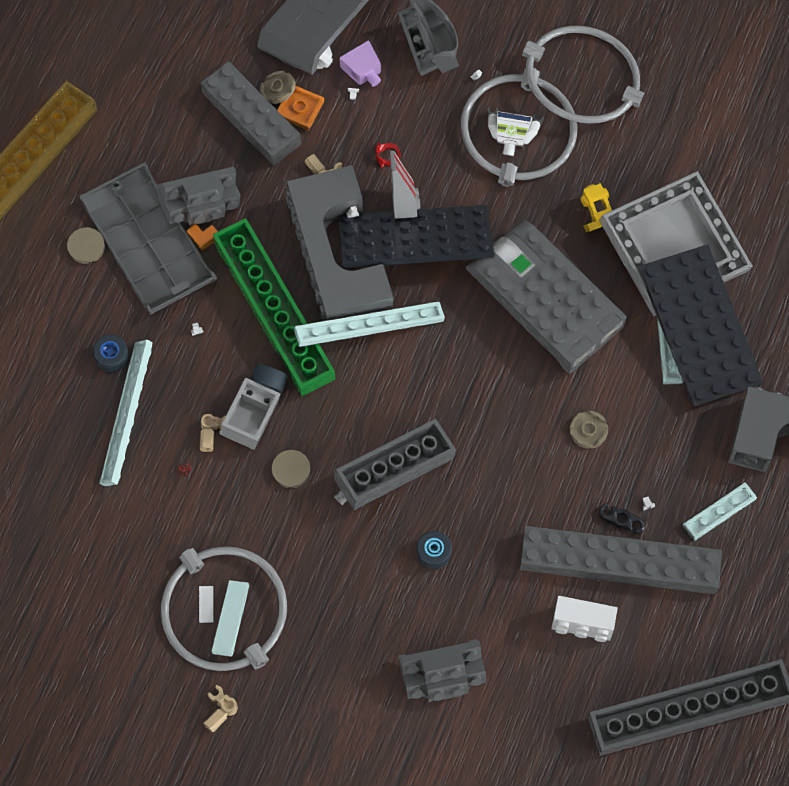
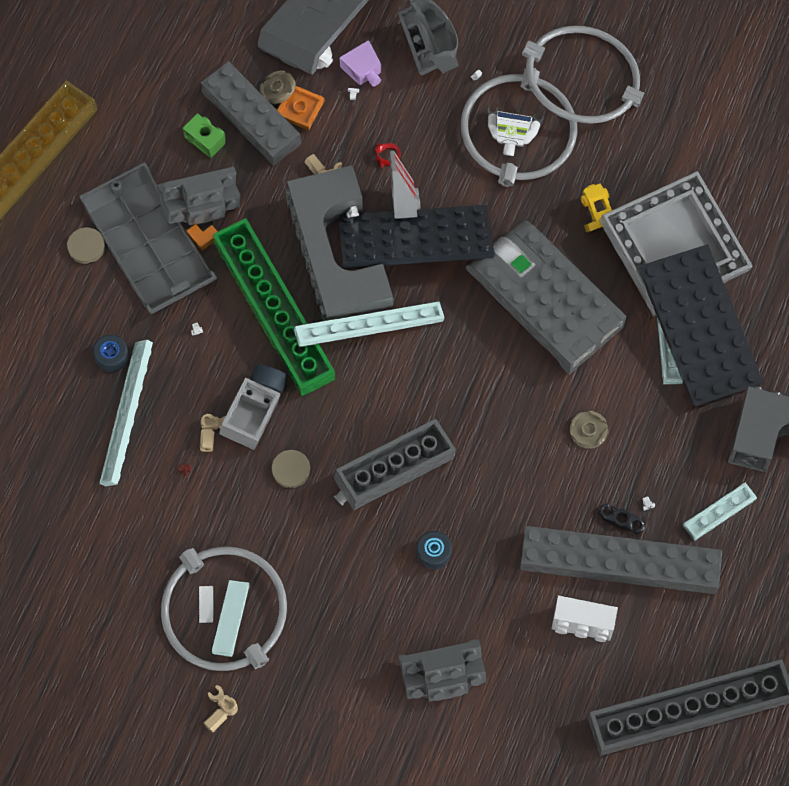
none -> bright green brick [183,113,226,158]

